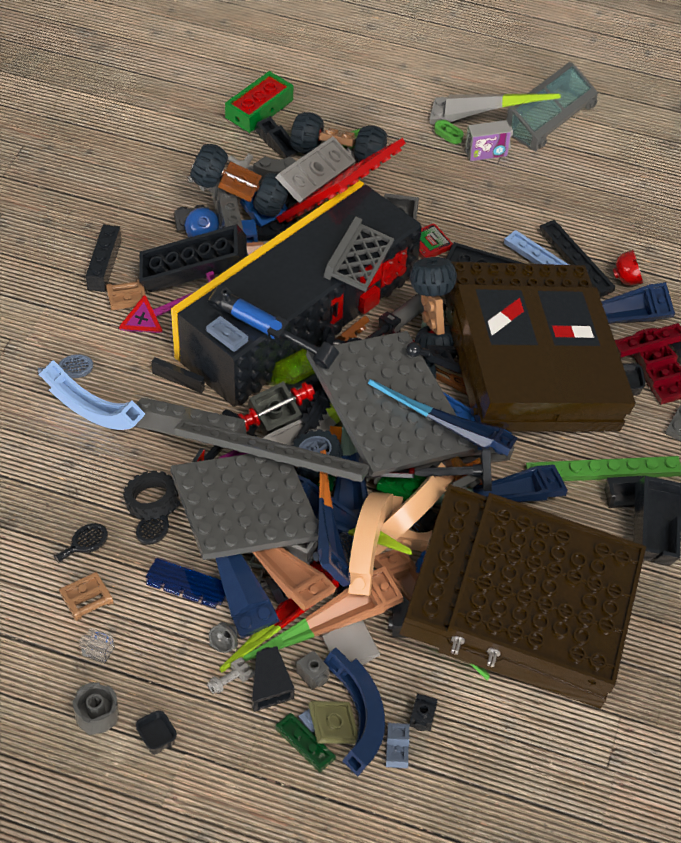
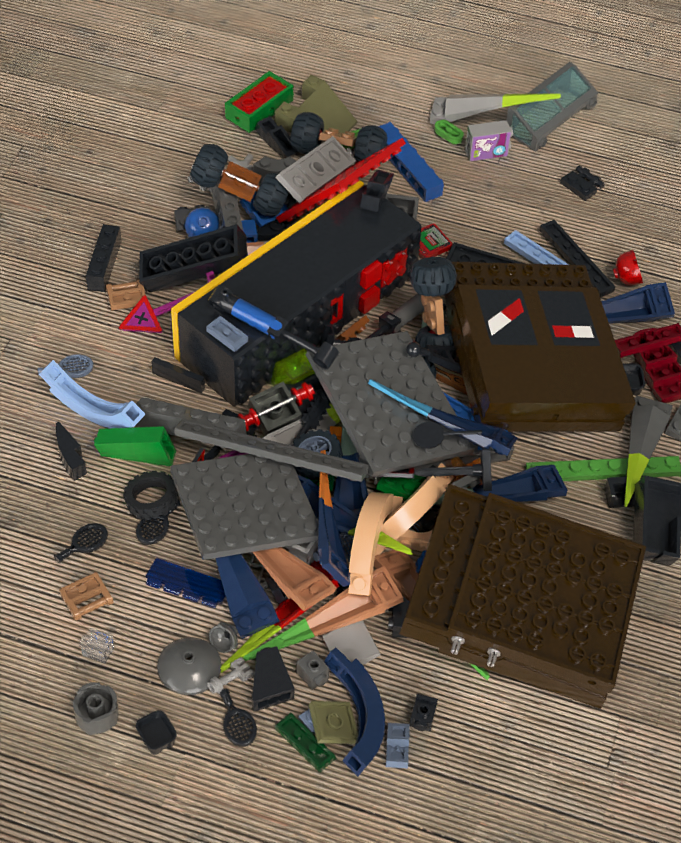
dark grey fence [324,217,394,292] -> none
none -> black slope [56,422,87,481]
none -> green slope [94,426,176,466]
none -> dark grey dish [157,637,222,695]
none -> black piece [219,689,257,747]
none -> olive wedge [275,75,357,133]
none -> black slope [360,169,394,212]
none -> blue brick [378,122,444,202]
none -> black piece [413,421,482,449]
none -> black plate [560,165,605,201]
none -> dark grey plate [624,395,673,507]

